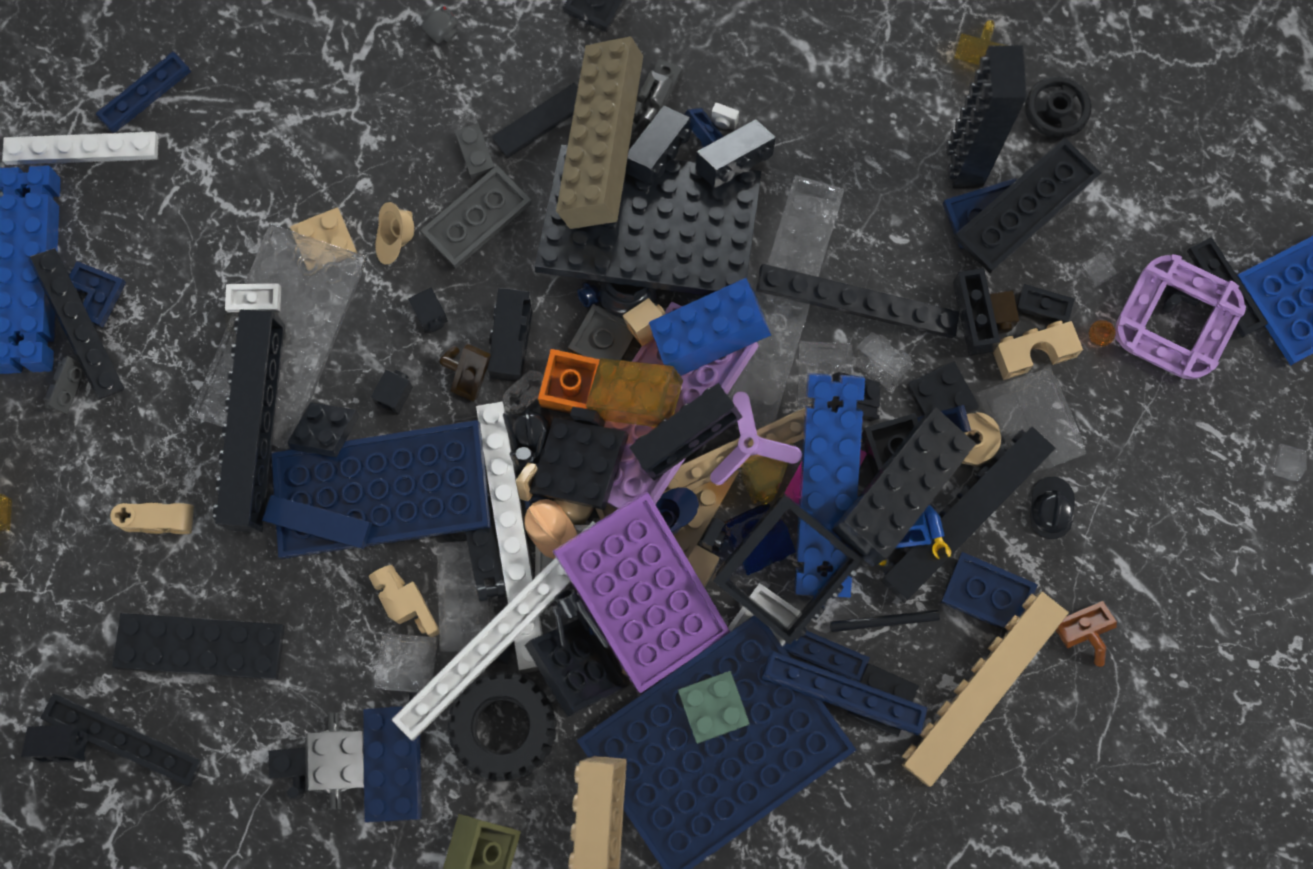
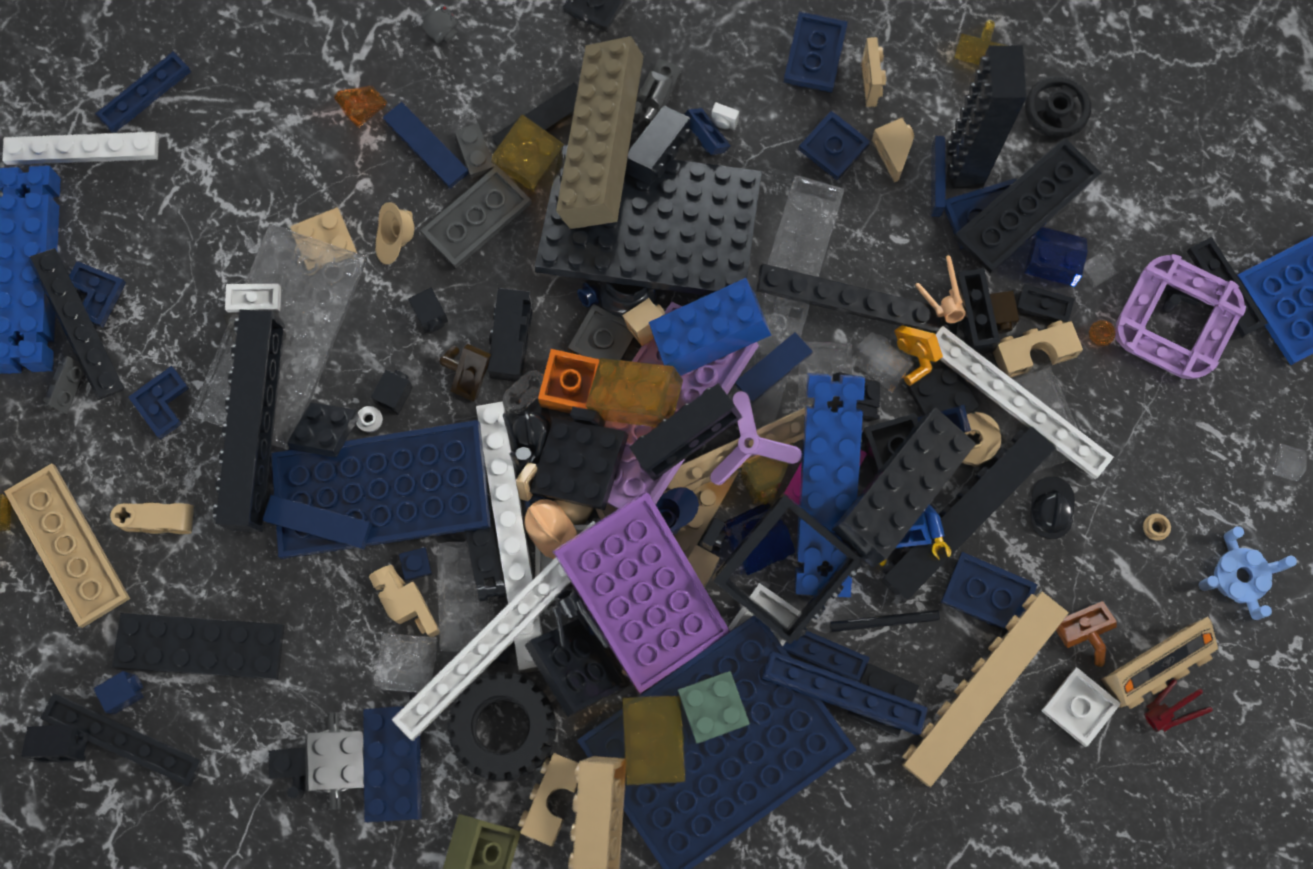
brick [695,120,776,188] -> none
none -> tan plate [4,463,130,628]
none -> dark blue brick [93,671,144,715]
none -> dark blue plate [128,366,189,440]
none -> clear orange slope [334,86,387,127]
none -> white plate [356,406,383,433]
none -> dark blue tile [383,102,469,189]
none -> dark blue plate [399,547,432,581]
none -> clear yellow brick [491,115,564,191]
none -> tan arch [518,753,580,846]
none -> clear yellow slope [623,696,685,785]
none -> dark blue tile [734,332,813,404]
none -> dark blue plate [783,12,848,92]
none -> dark blue plate [798,111,870,181]
none -> tan plate [861,37,886,107]
none -> tan slope [872,118,914,182]
none -> light orange plate [894,325,943,386]
none -> light nougat plant [915,255,966,323]
none -> dark blue tile [931,135,945,217]
none -> white plate [936,326,1114,479]
none -> clear blue slope [1024,227,1088,286]
none -> white plate [1041,667,1121,747]
none -> tan slope [1101,617,1218,709]
none -> tan plate [1143,514,1171,541]
none -> dark red plant [1144,679,1213,732]
none -> light blue plate [1199,527,1297,620]

